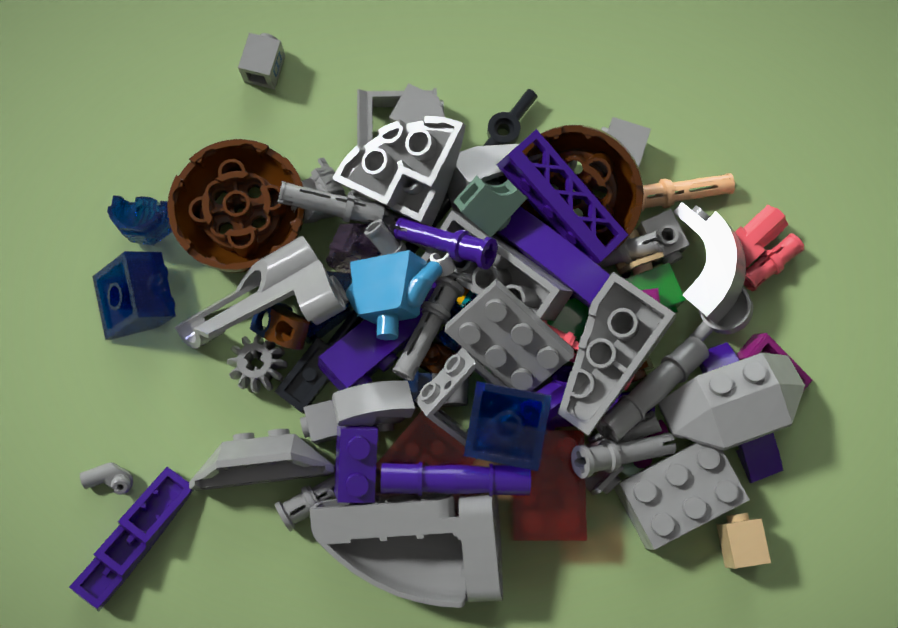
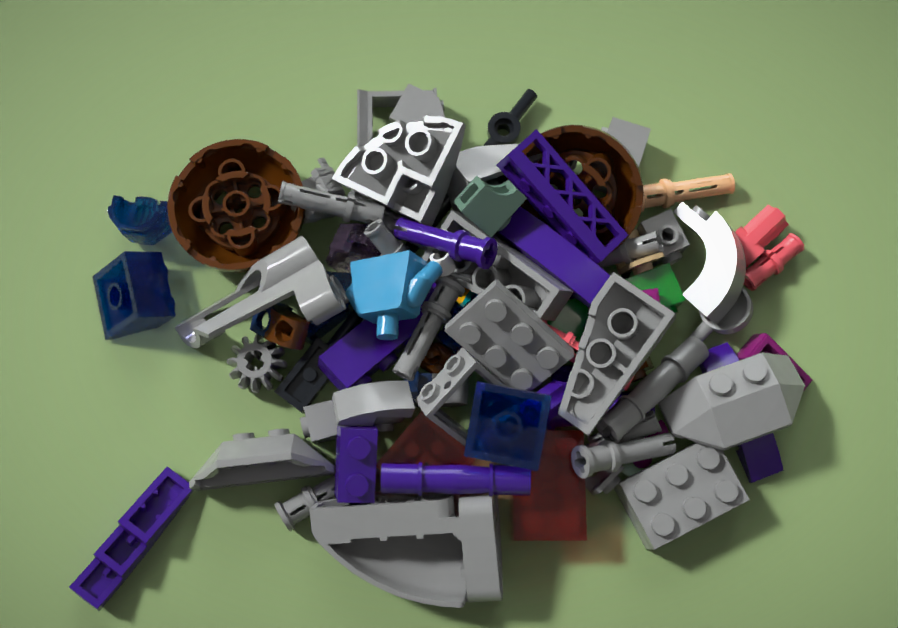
light grey arm [80,462,133,495] -> none
light grey brick [238,33,285,90] -> none
tan brick [716,513,771,569] -> none

